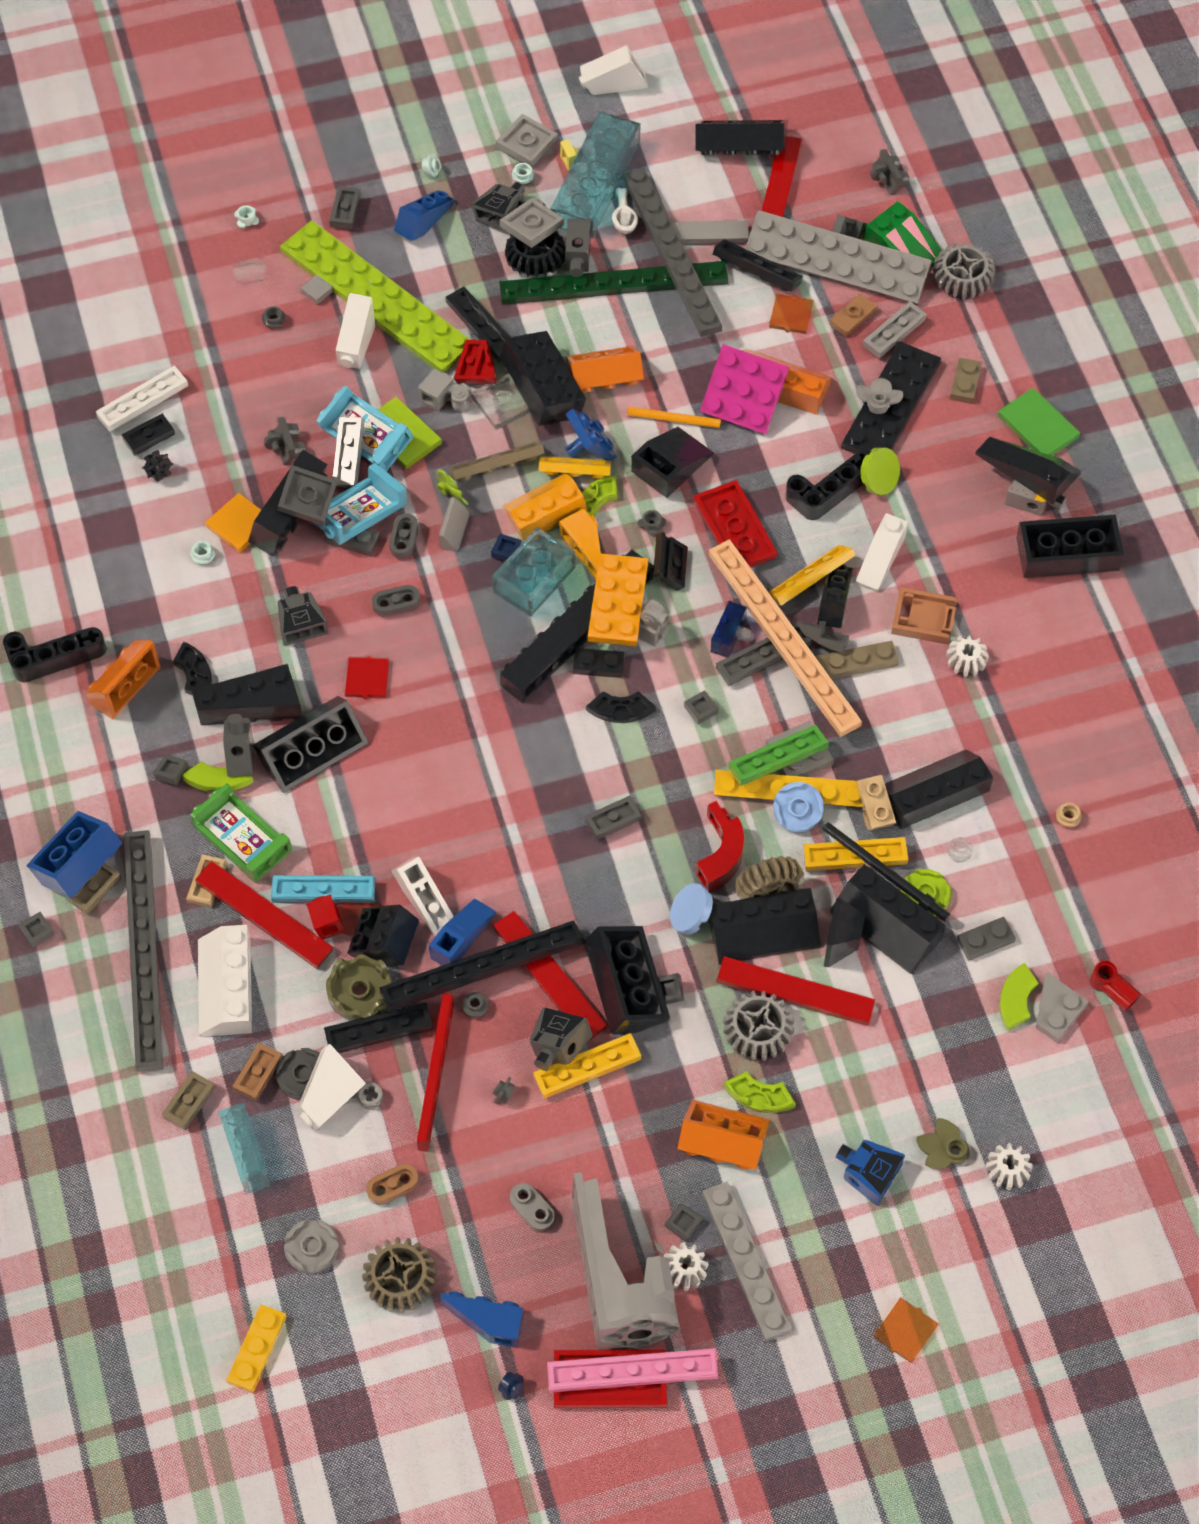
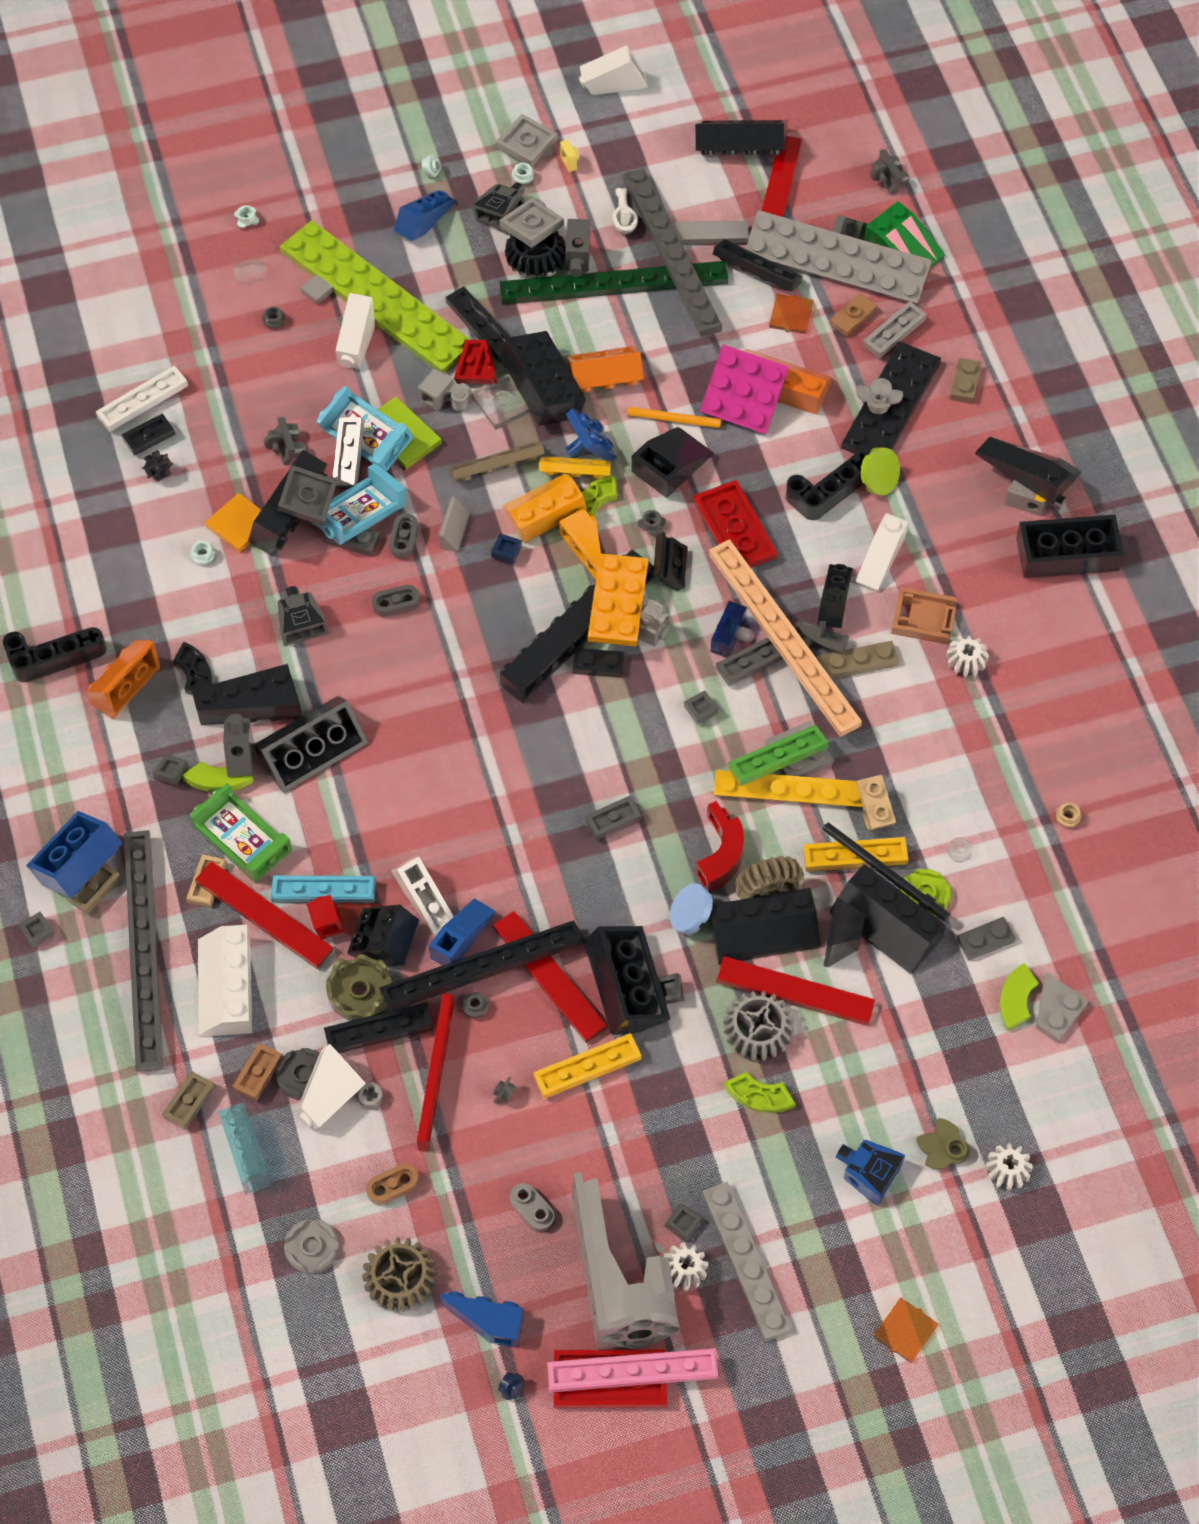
yellow plate [226,1304,287,1393] -> none
dark grey plate [330,186,361,229] -> none
red piece [345,656,389,700] -> none
lime plate [436,469,469,506] -> none
clear light blue brick [492,528,576,616] -> none
dark grey torso [530,1007,593,1071] -> none
clear light blue brick [550,111,641,239] -> none
black tile [586,691,656,723] -> none
orange slope [677,1100,770,1169] -> none
yellow tile [768,545,855,606] -> none
light blue tile [773,782,824,832] -> none
black slope [885,749,993,829] -> none
light grey gear [933,242,995,300] -> none
bright green tile [997,388,1080,456] -> none
red piece [1089,960,1141,1012] -> none

